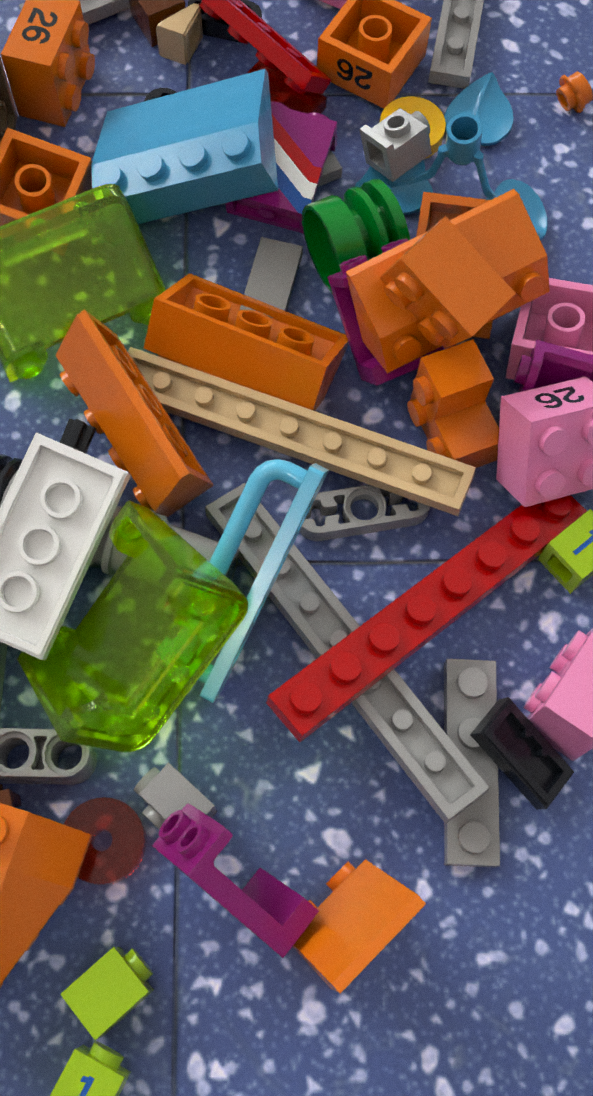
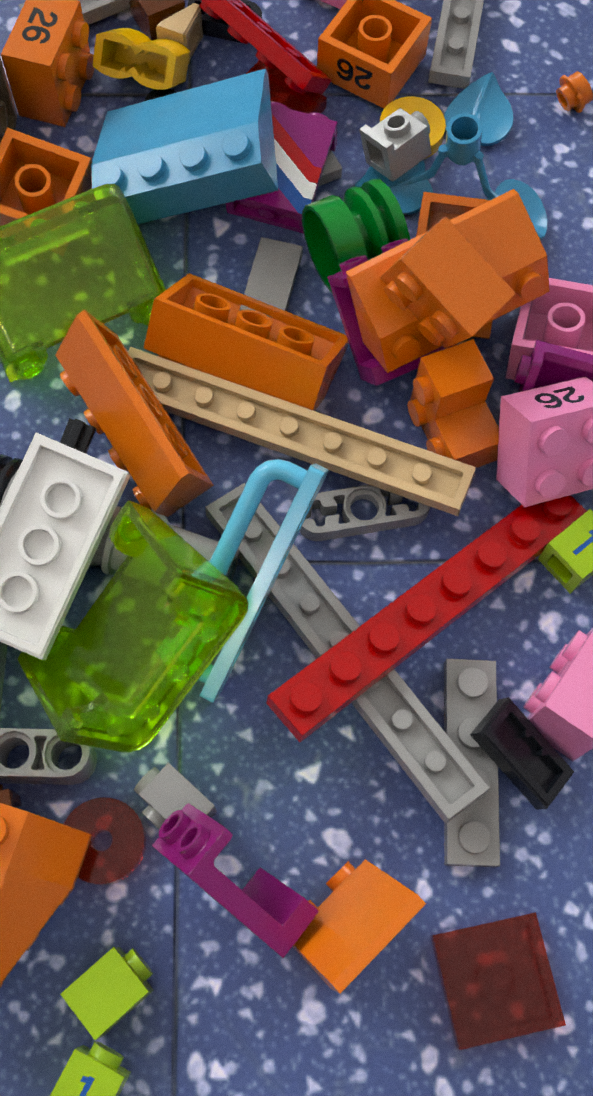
none -> yellow brick [92,28,191,90]
none -> clear red tile [430,912,566,1050]

